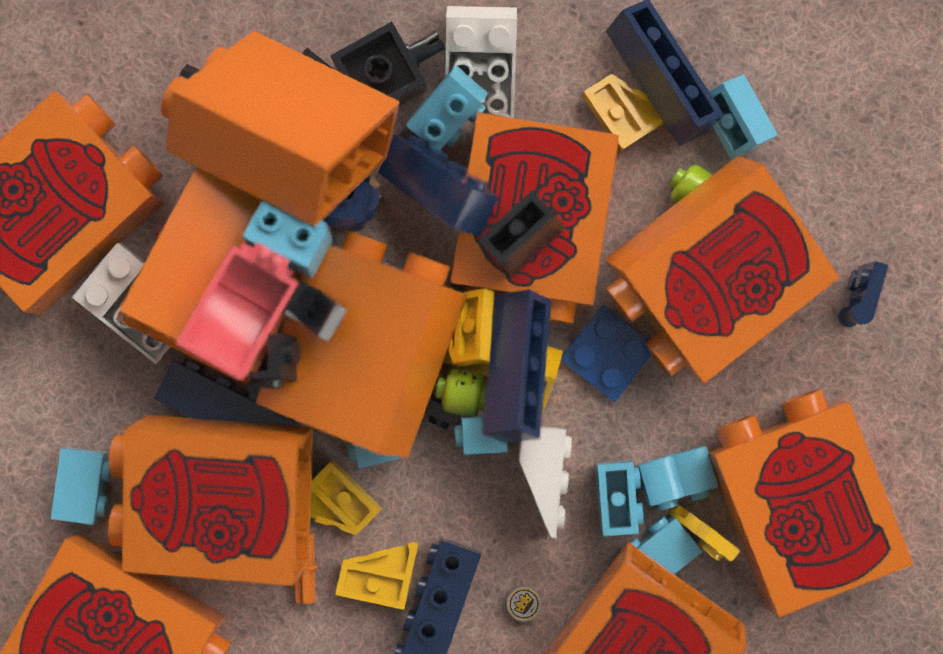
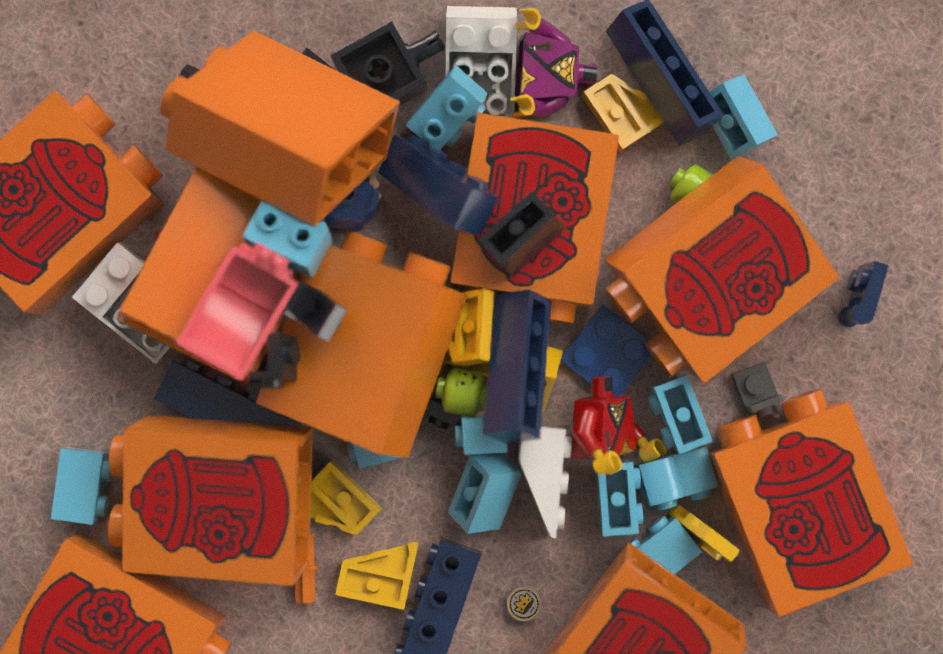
none -> medium azure brick [448,452,523,534]
none -> magenta torso [510,8,597,119]
none -> red torso [571,376,667,475]
none -> medium azure brick [647,375,713,454]
none -> dark grey bracket [731,362,784,417]

